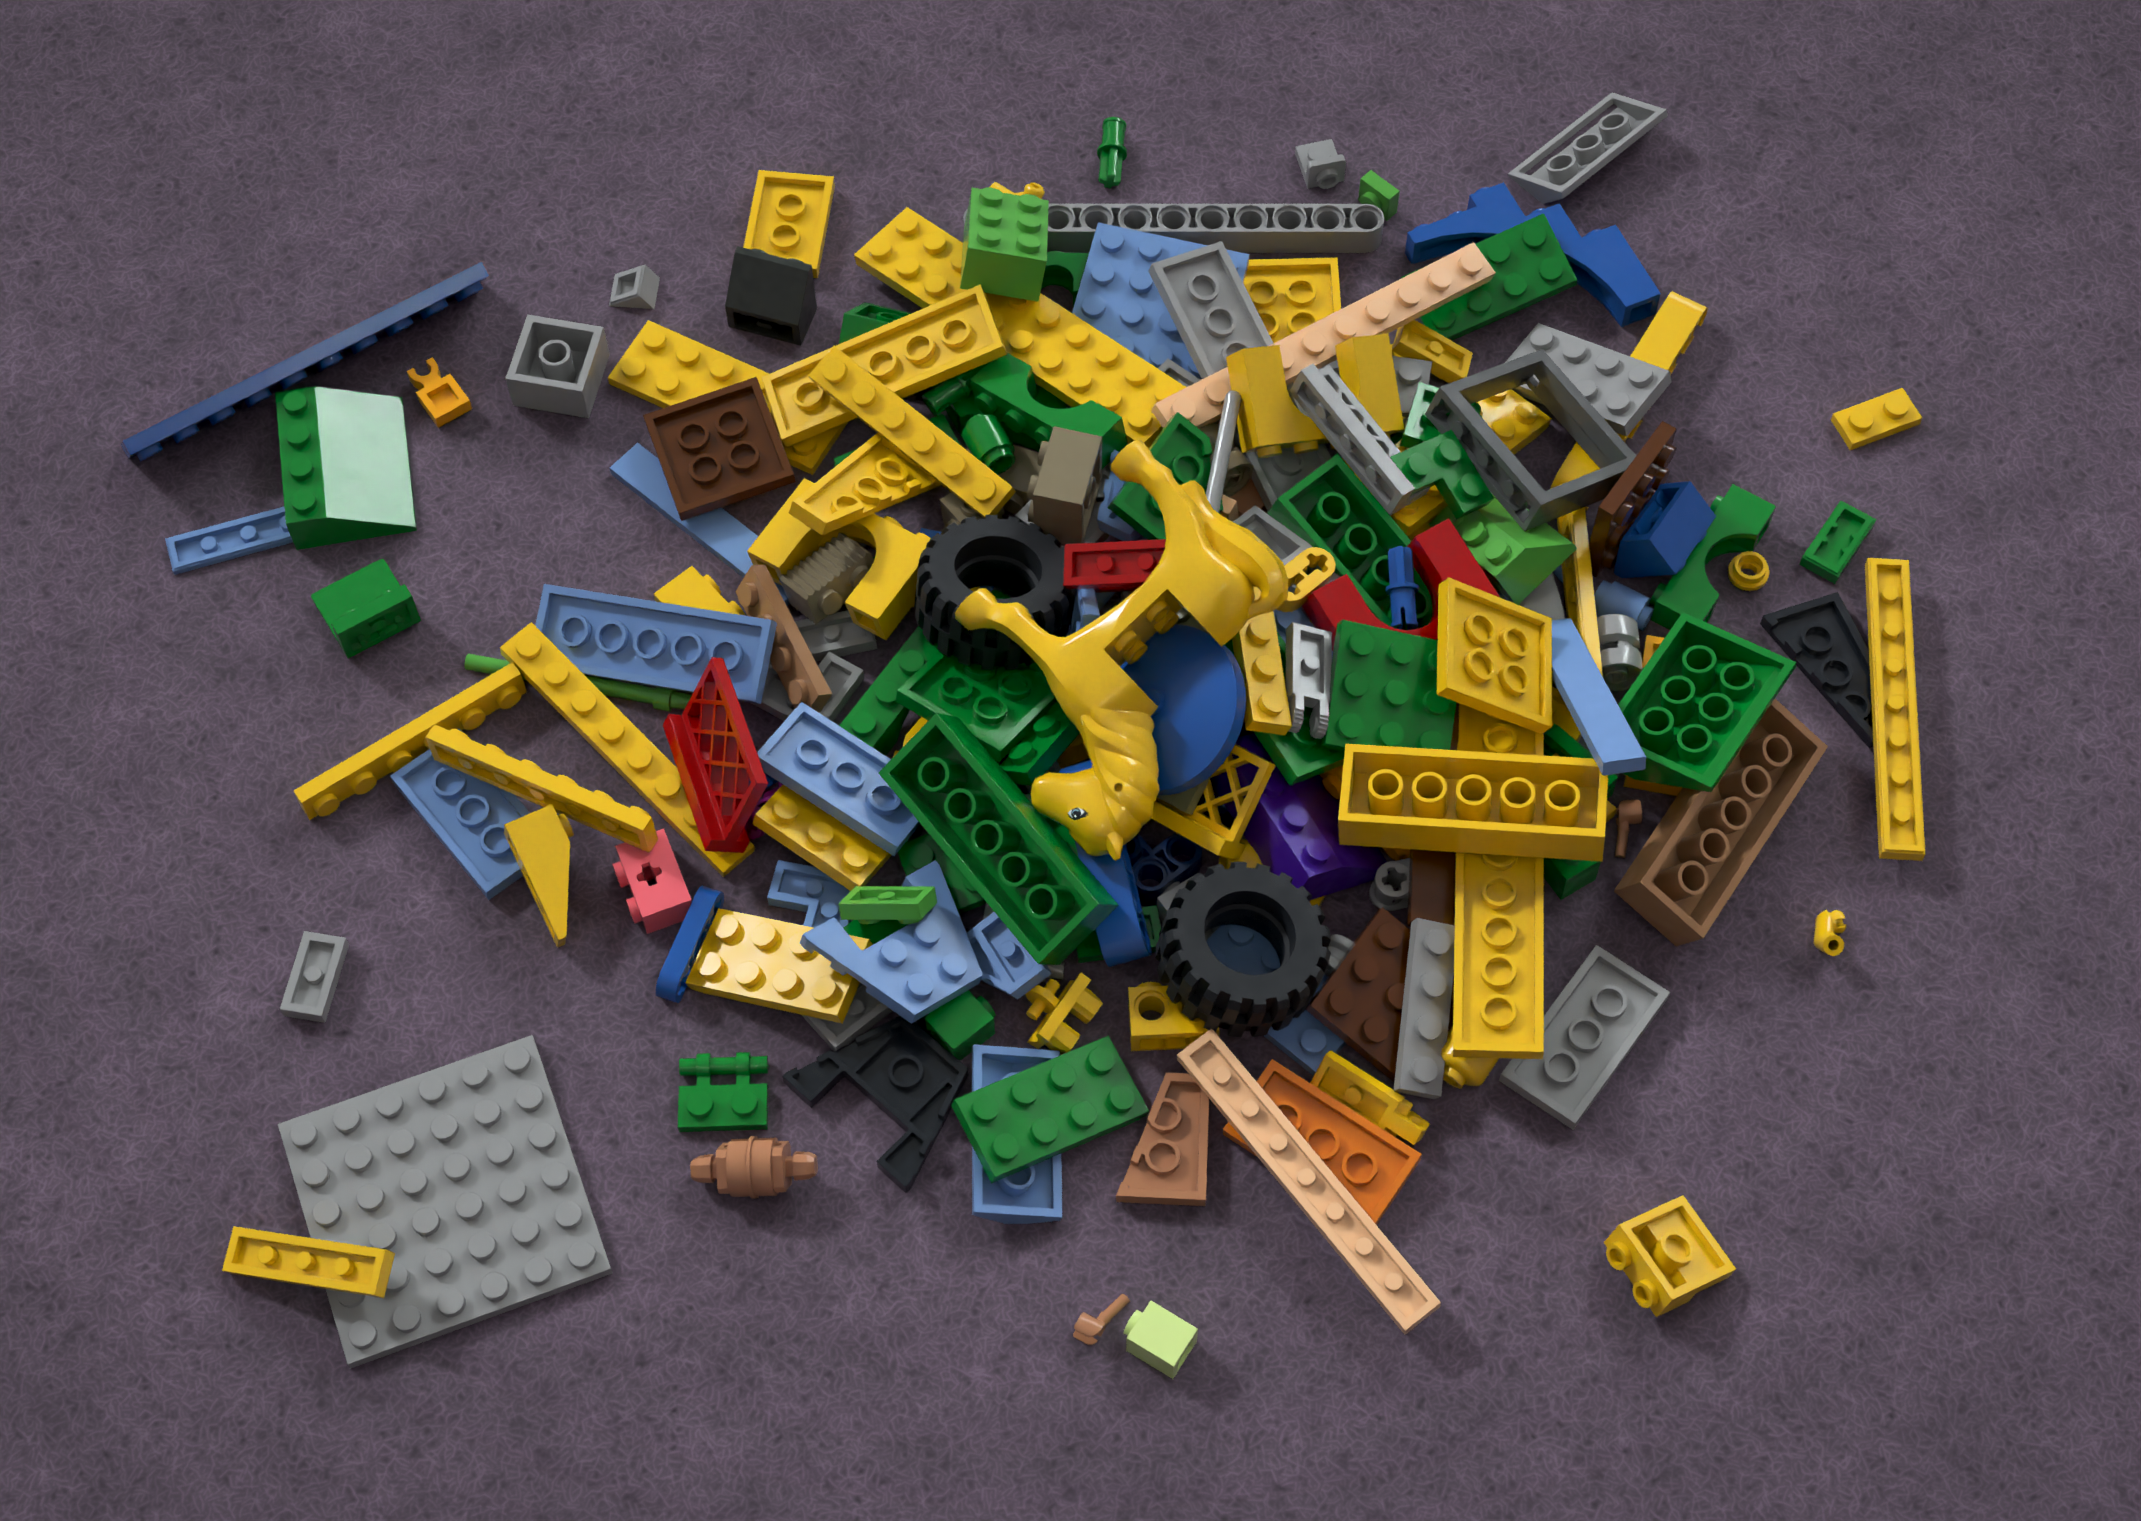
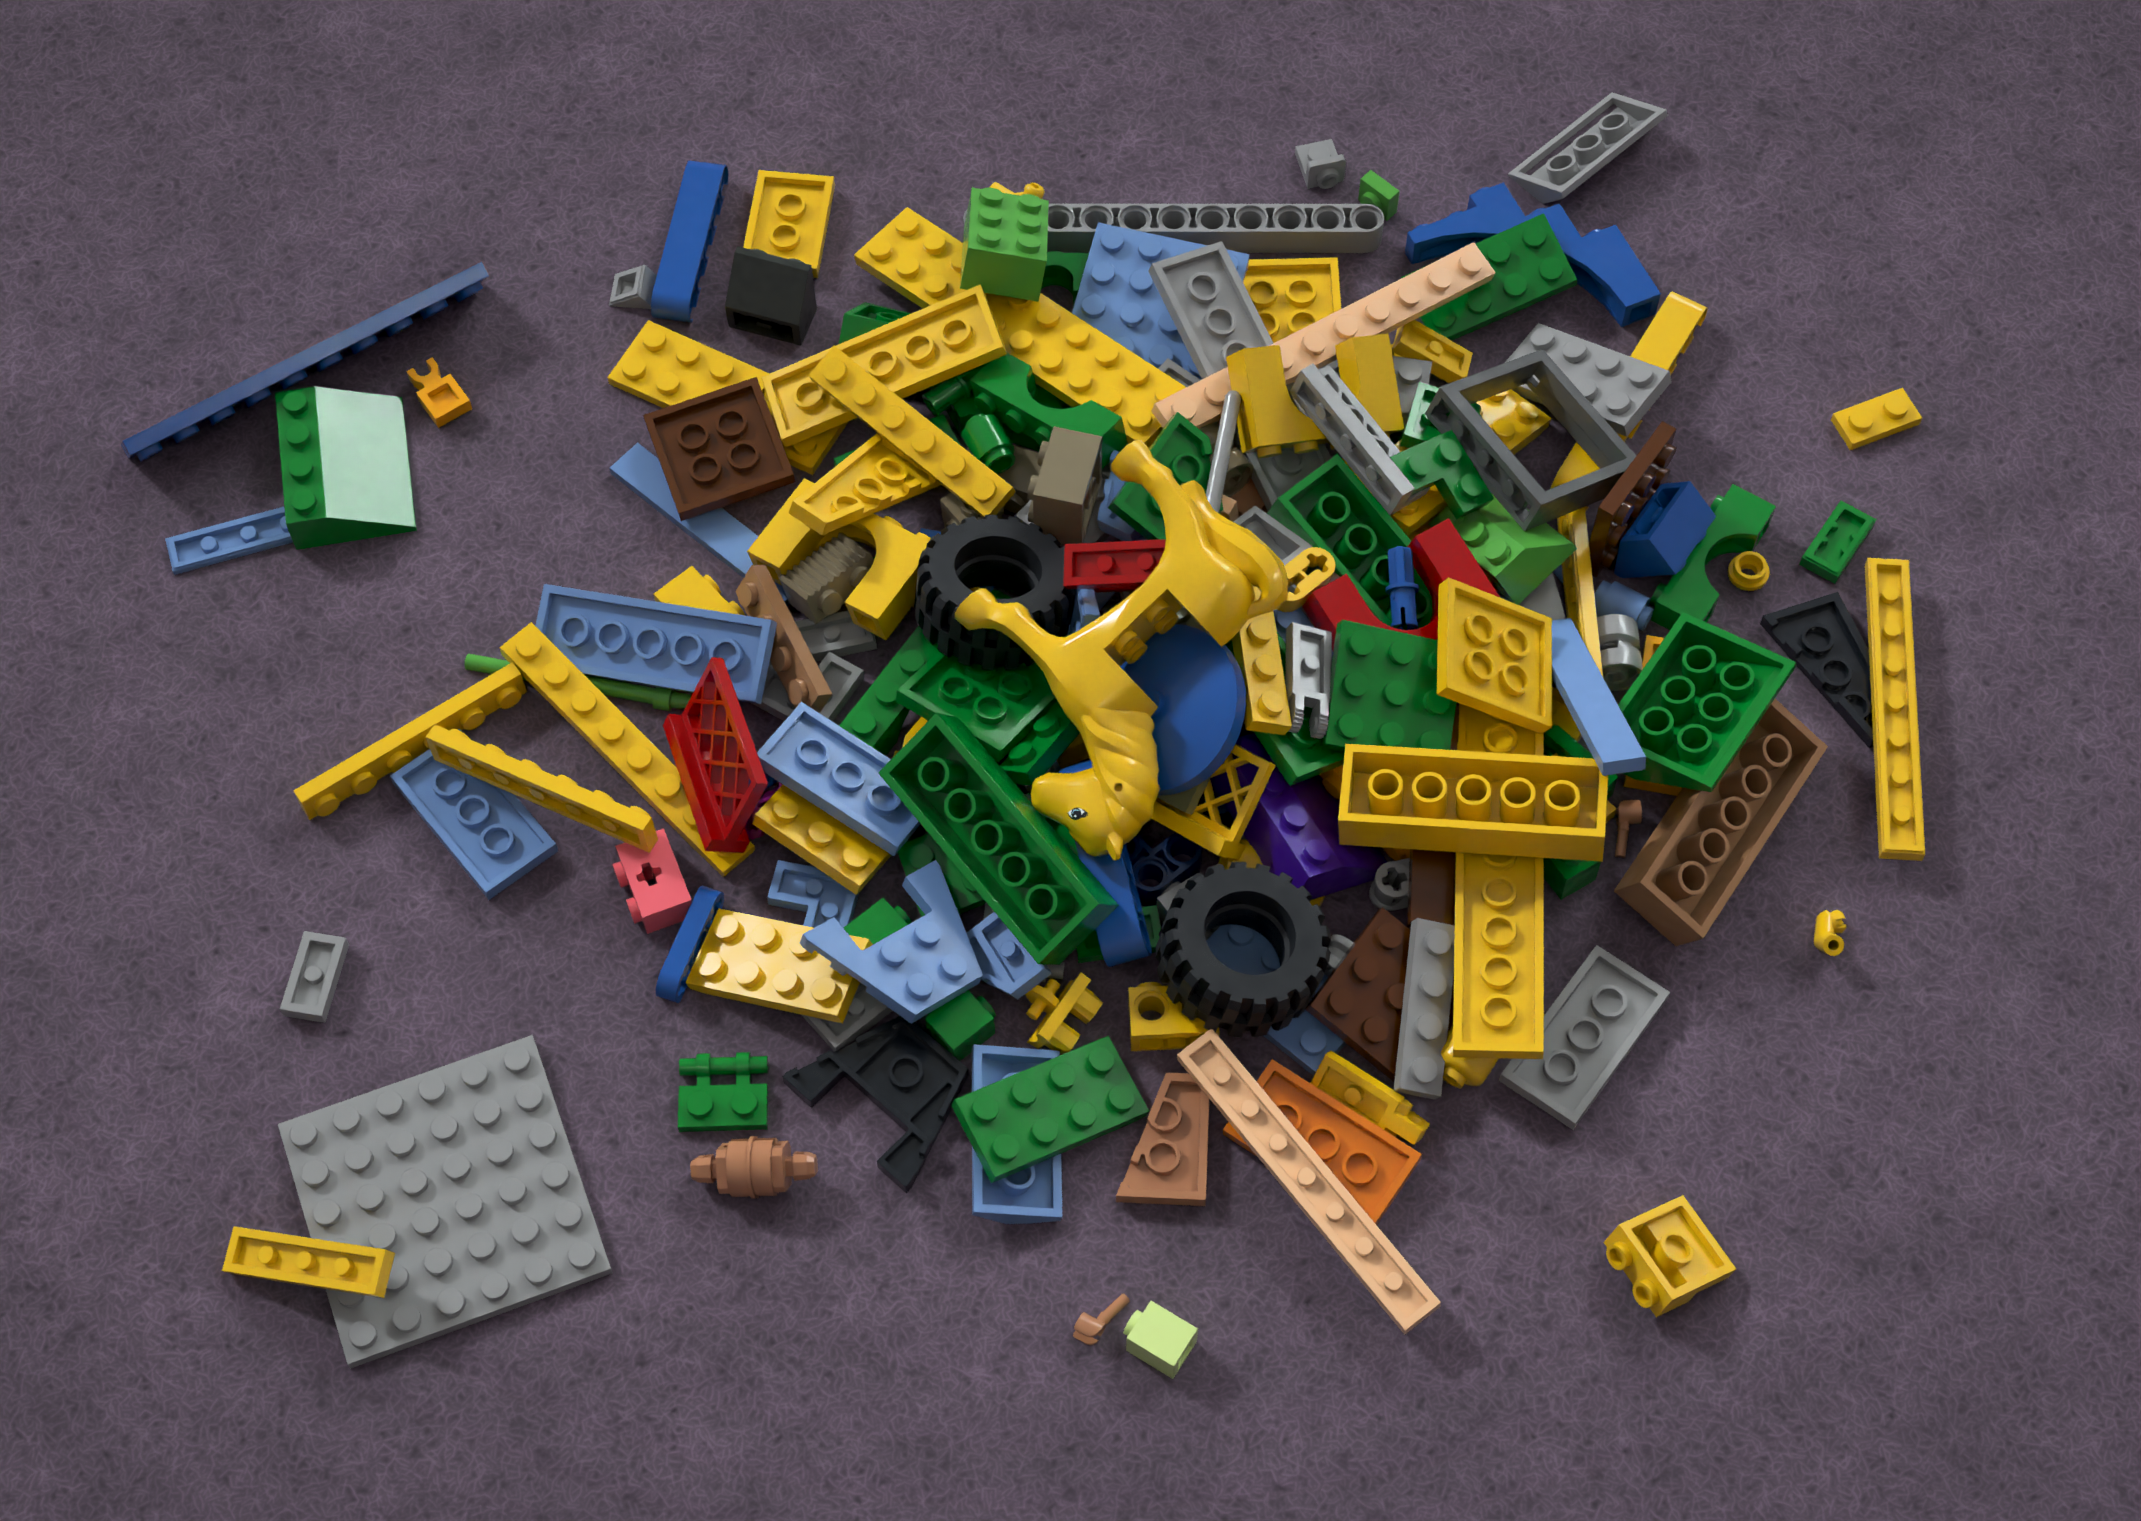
green bracket [311,559,421,659] -> none
yellow slope [504,804,574,948] -> none
light grey brick [505,314,610,418] -> none
bright green plate [838,886,937,924] -> none
green axle [1097,117,1127,189] -> none
none -> blue beam [651,161,729,323]

